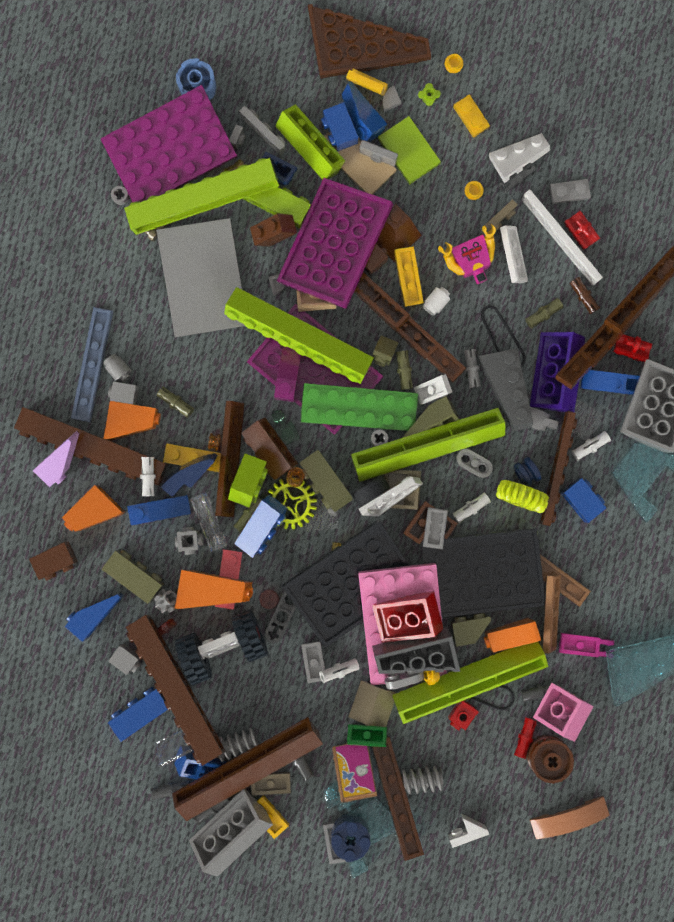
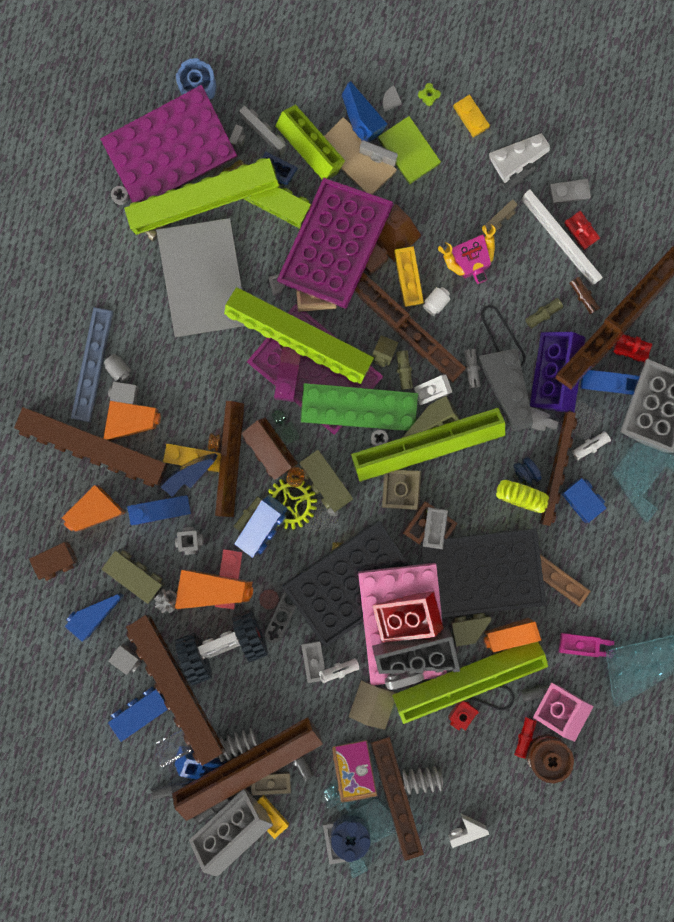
lavender slope [33,431,79,487] -> none
white pin [140,457,156,496] -> none
olive pin [157,386,195,418] -> none
clear red tile [158,618,177,636] -> none
clear plate [190,492,227,552] -> none
lime brick [228,453,268,508] -> none
reddish brown brick [250,213,297,247] -> none
reddish brown wing [308,4,431,79] -> none
blue brick [321,102,358,152] -> none
yellow slope [346,68,388,96] -> none
green slope [347,724,387,747] -> none
black tyre [352,475,390,507] -> none
white wing [359,476,423,517] -> none
yellow plate [423,671,440,685] -> none
yellow plate [444,54,463,73] -> none
white pin [452,492,491,523] -> none
light grey plate [456,449,493,478] -> none
yellow plate [464,181,484,200] -> none
white tile [500,225,528,283] -> none
nougat slope [530,796,610,839] -> none
medium nougat tile [543,573,561,653] -> none

